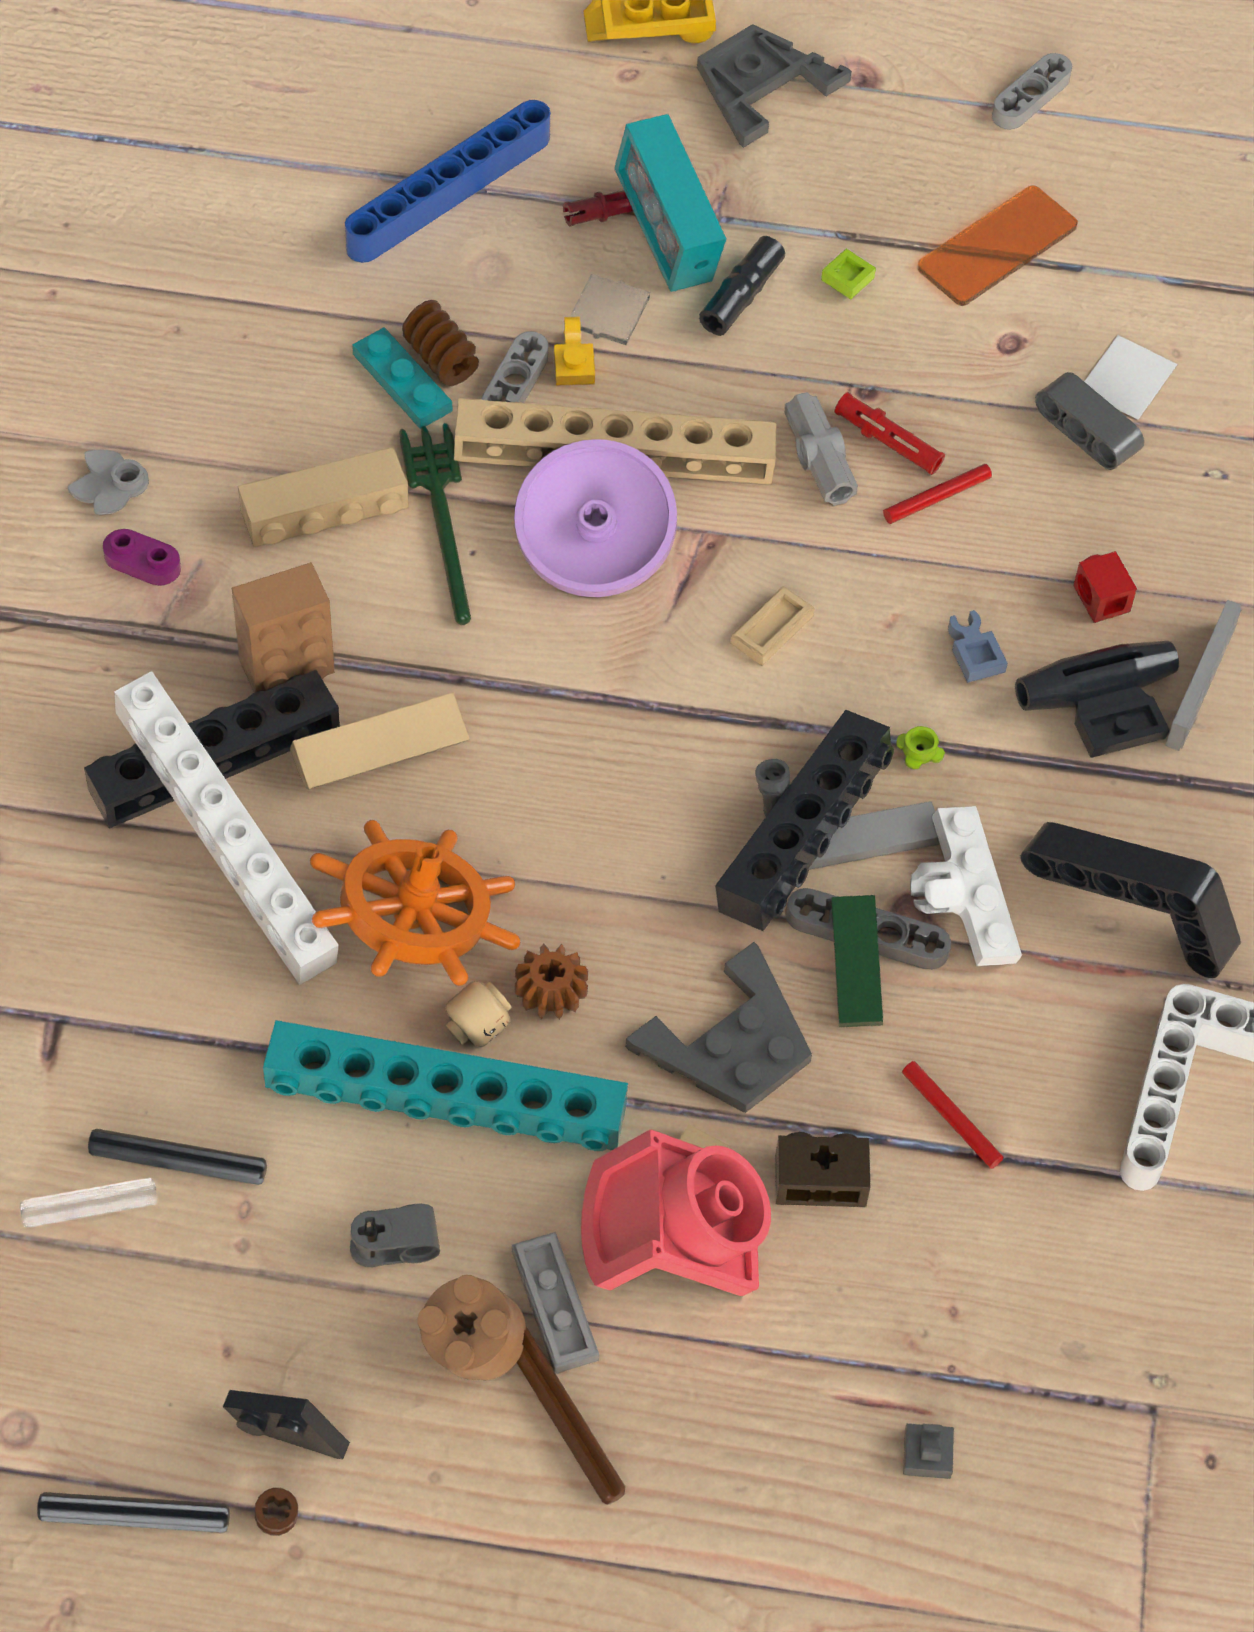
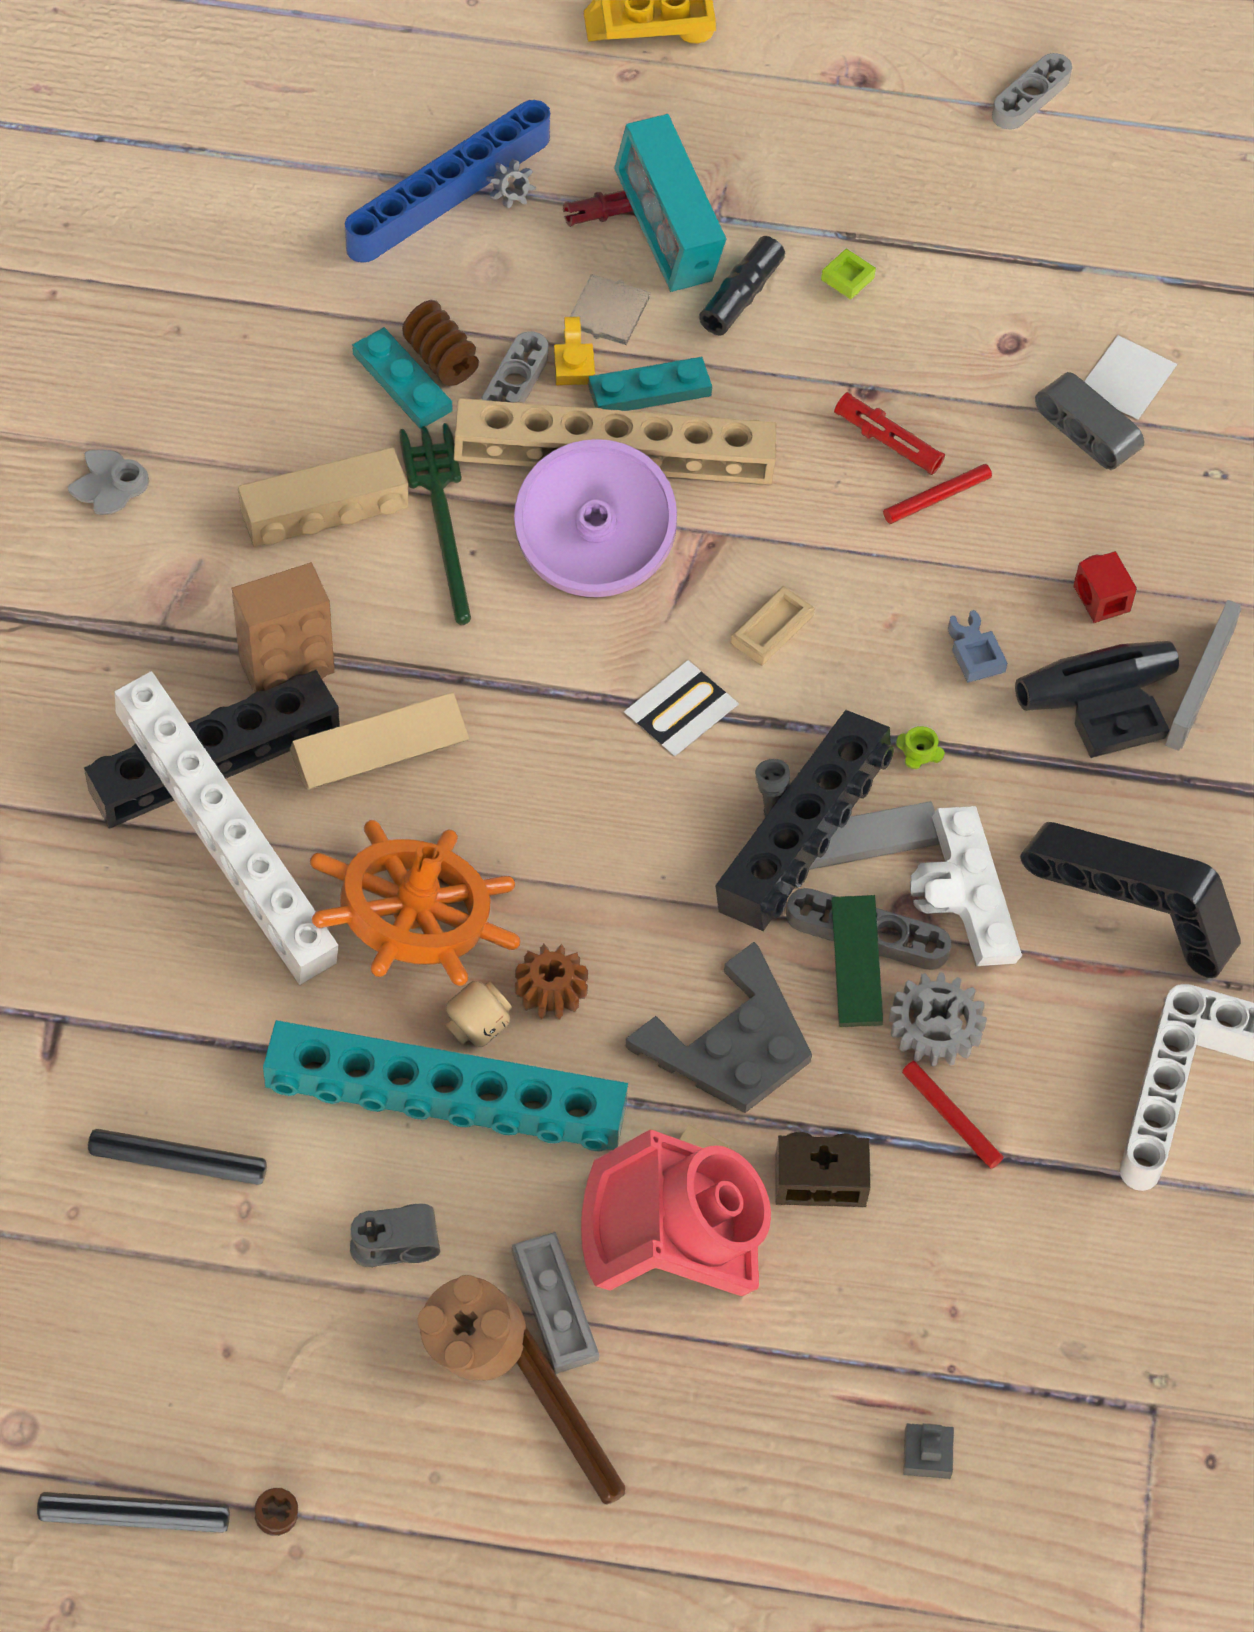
clear axle [20,1178,158,1227] -> none
magenta plate [103,529,181,586] -> none
black wing [223,1390,350,1459] -> none
dark grey wing [697,24,852,148] -> none
light grey piece [784,392,858,506] -> none
clear orange piece [917,185,1078,306] -> none
none -> light grey gear [486,159,536,208]
none -> teal plate [588,357,712,411]
none -> sticker [624,660,739,756]
none -> light grey gear [889,972,987,1066]

